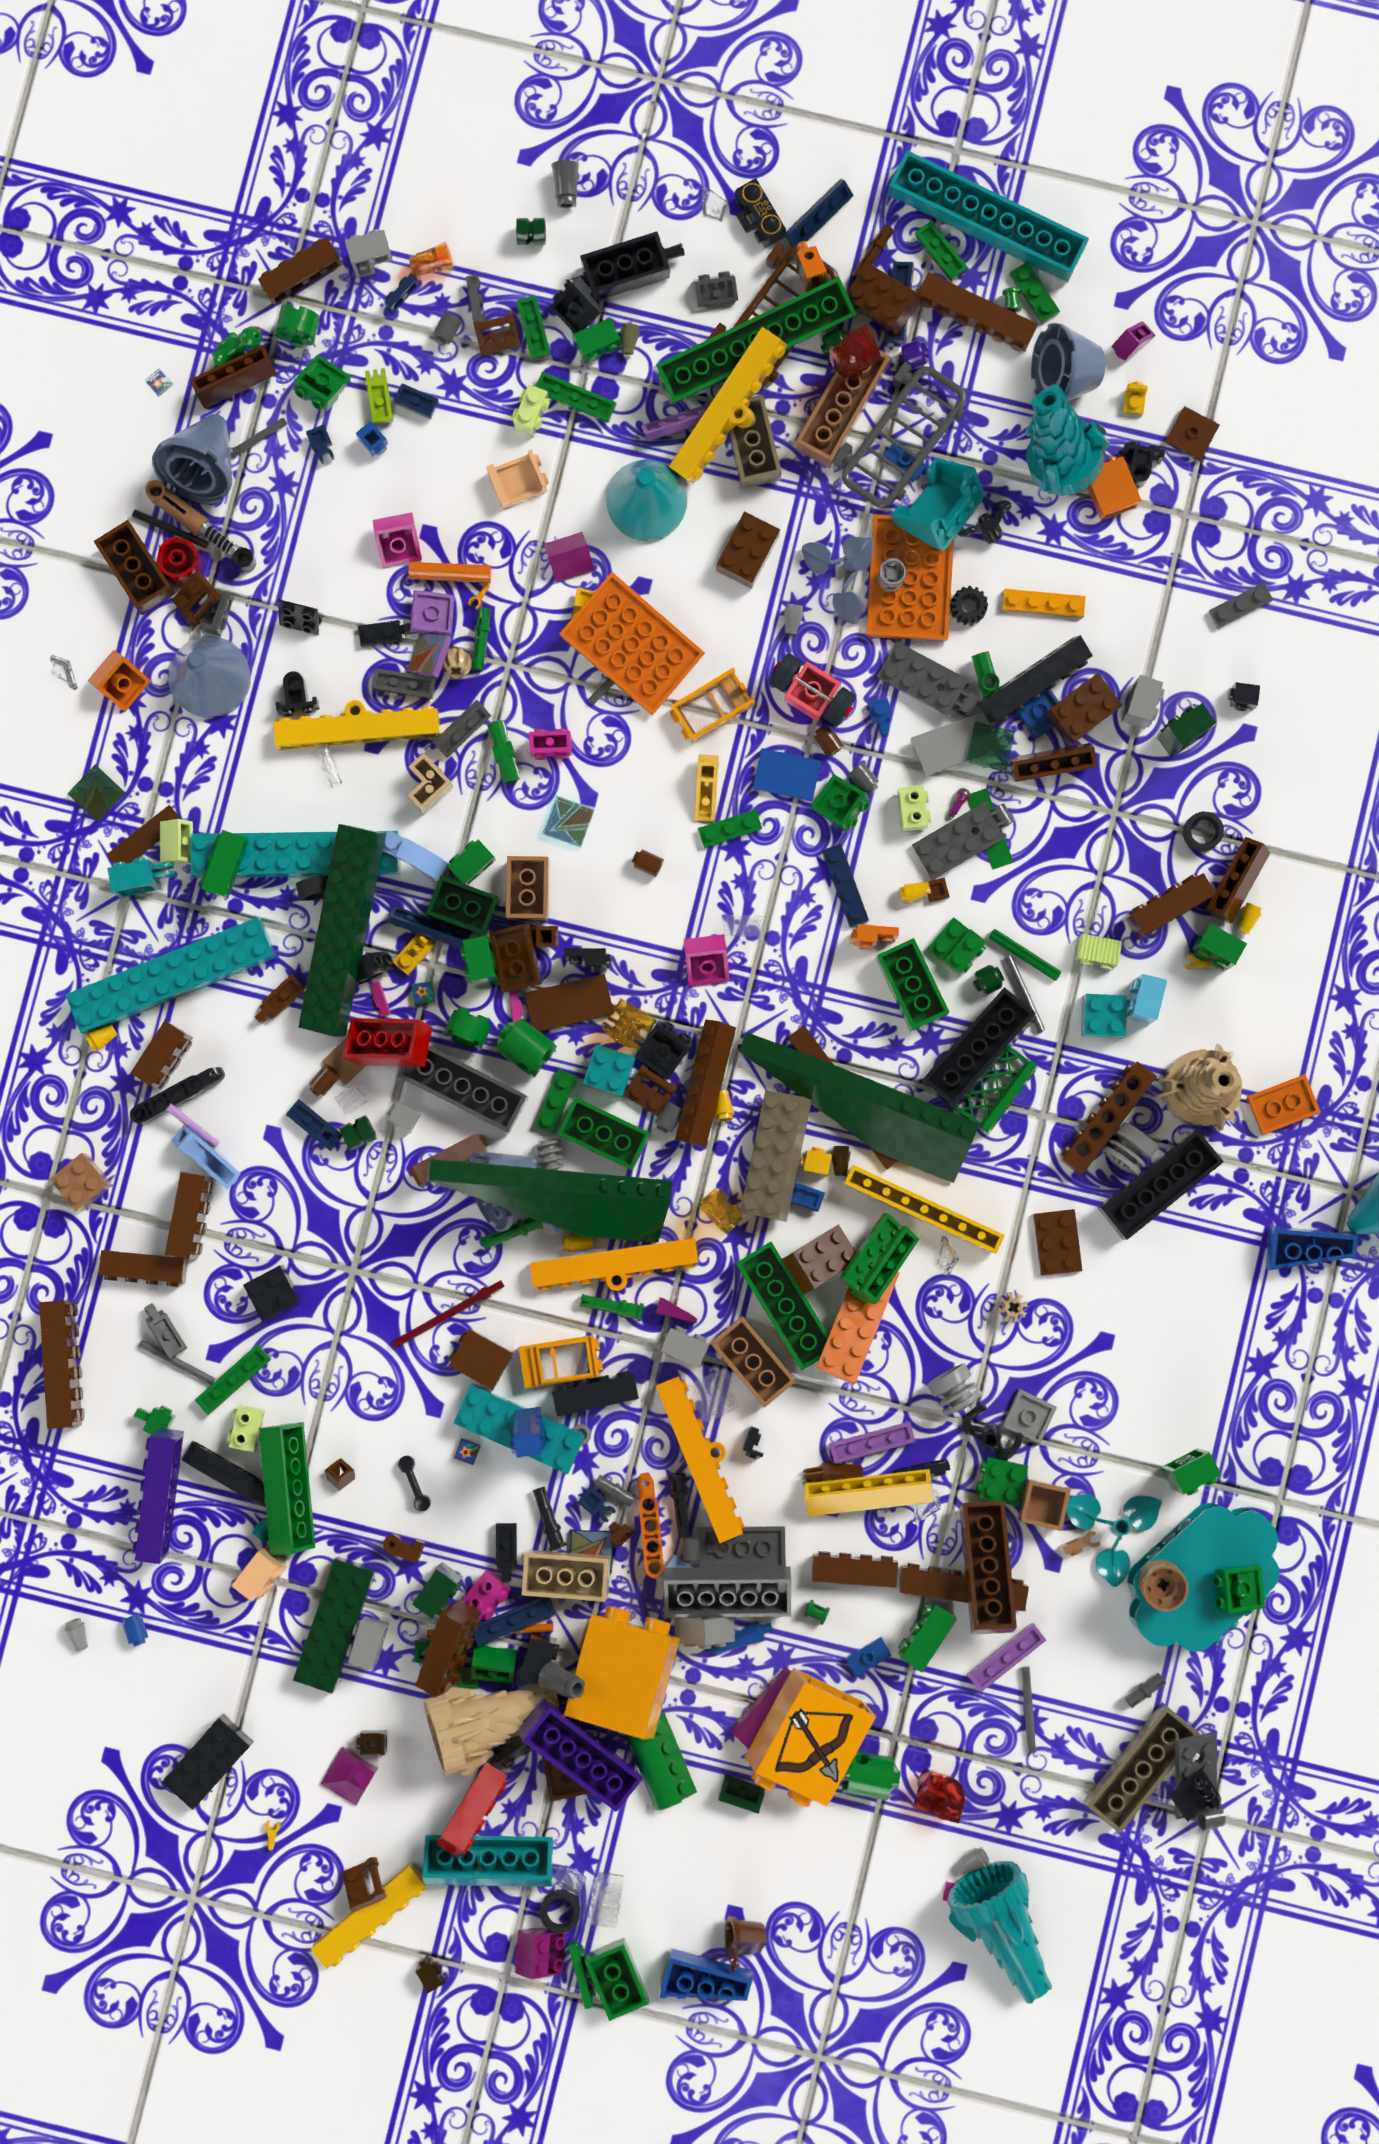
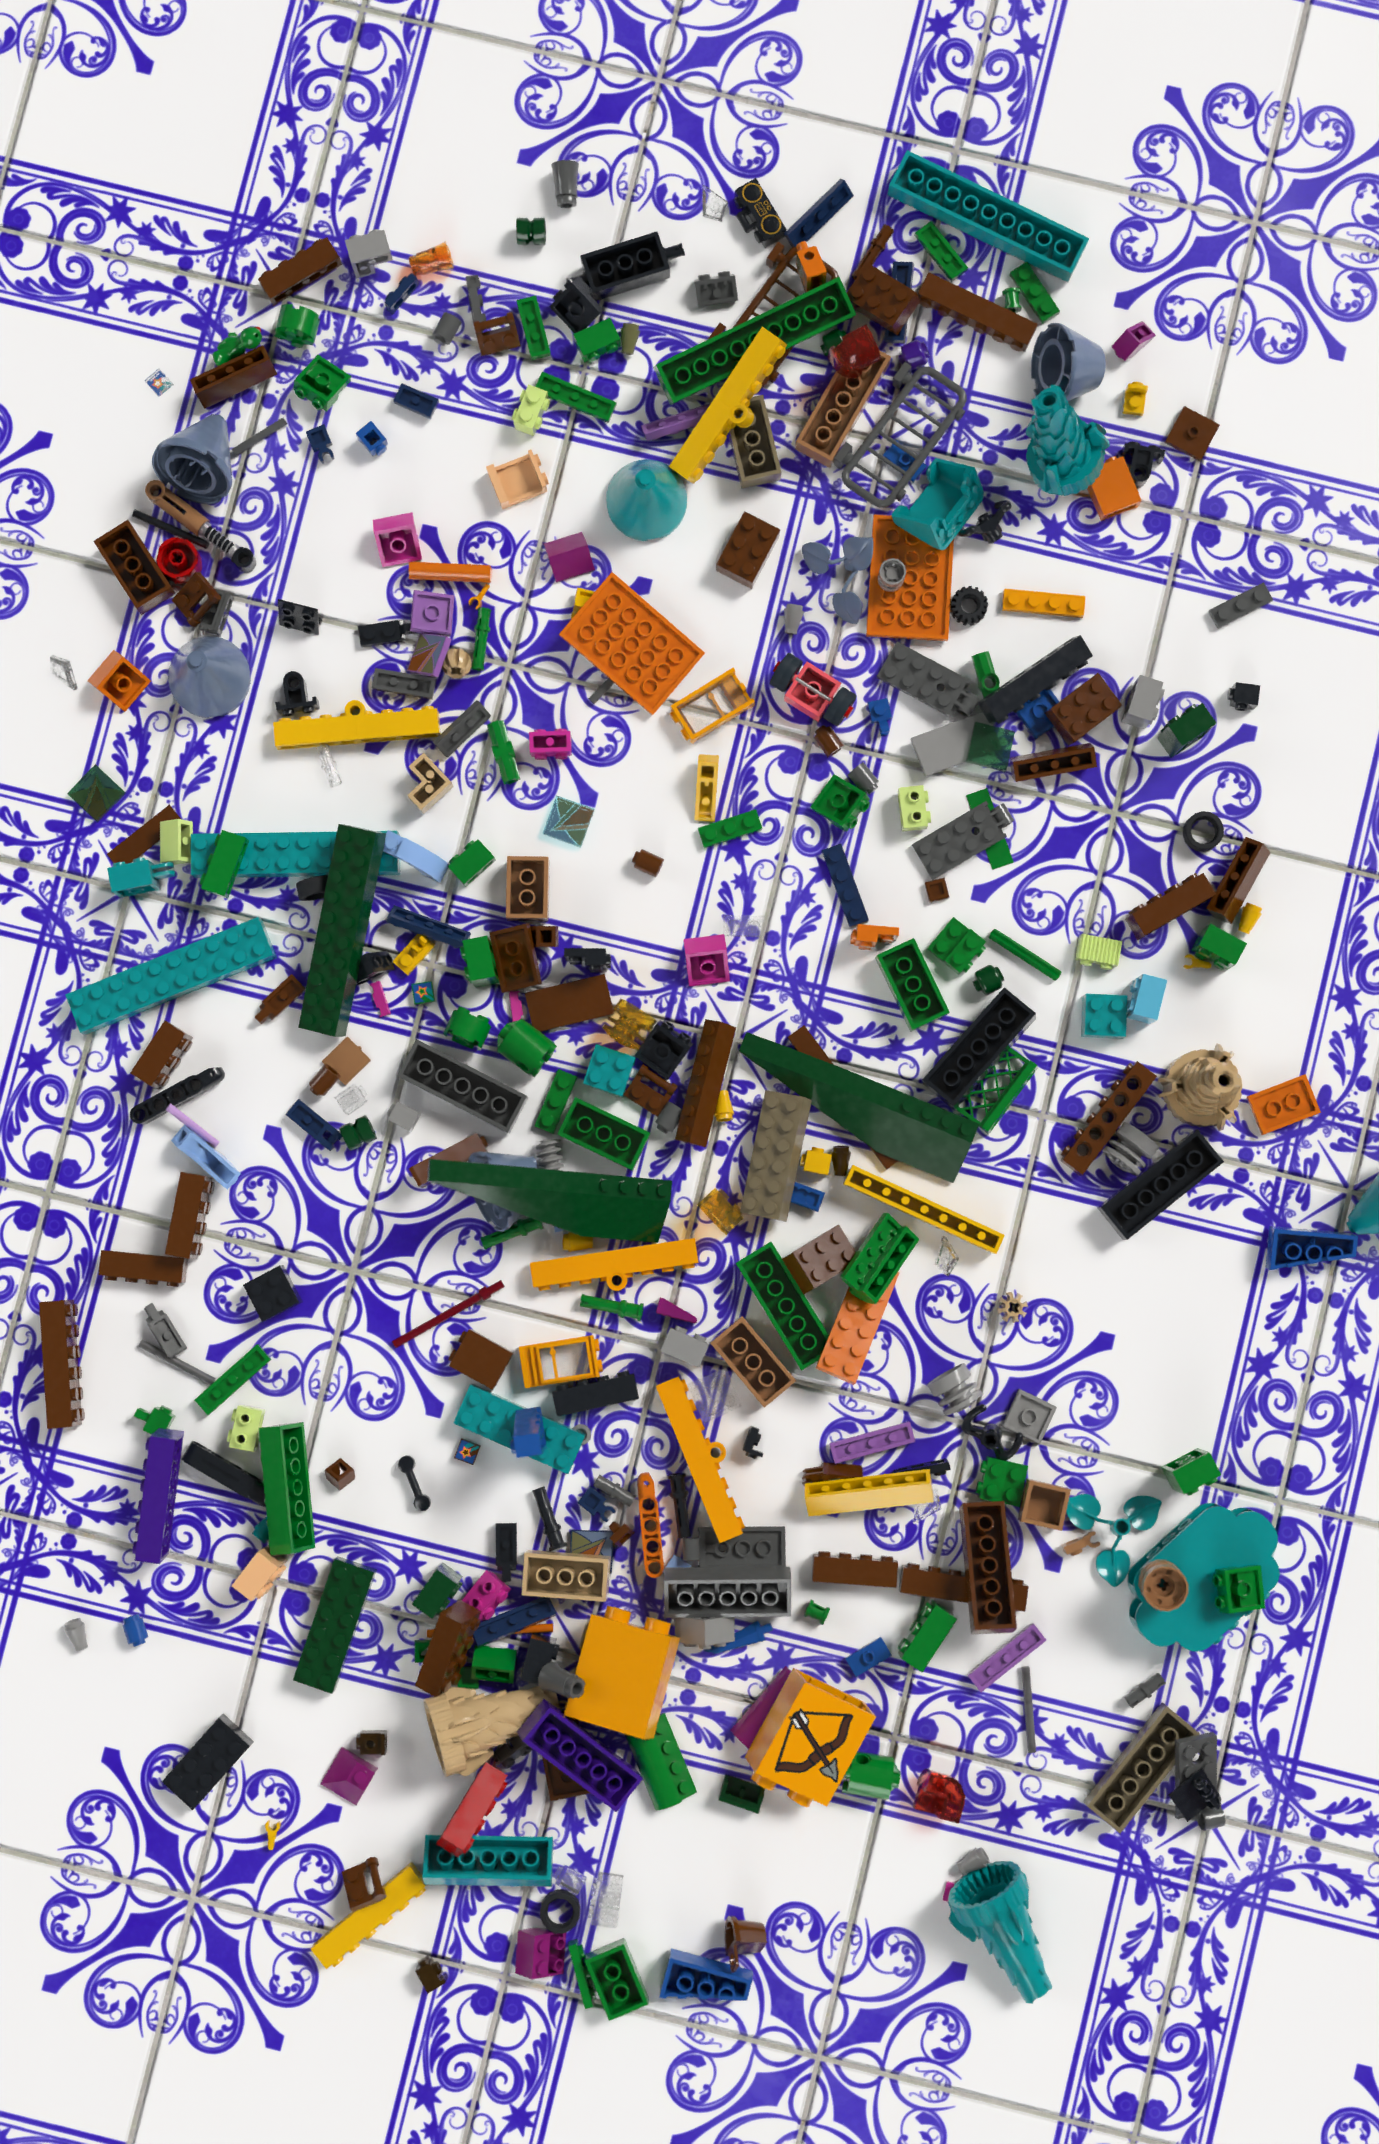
medium nougat piece [49,1153,113,1212] -> none
yellow cone [85,1025,118,1052] -> none
red brick [343,1018,433,1067] -> none
light grey brick [346,1616,389,1670] -> none
lime hinge [365,368,394,425] -> none
reddish brown leg [383,1534,426,1563] -> none
dark green brick [426,875,500,936] -> none
blue tile [753,748,821,802] -> none
yellow cone [899,881,931,904] -> none
magenta piece [949,788,970,818] -> none
flat silver bar [1004,955,1046,1033] -> none
reddish brown plate [1033,1209,1083,1276] -> none

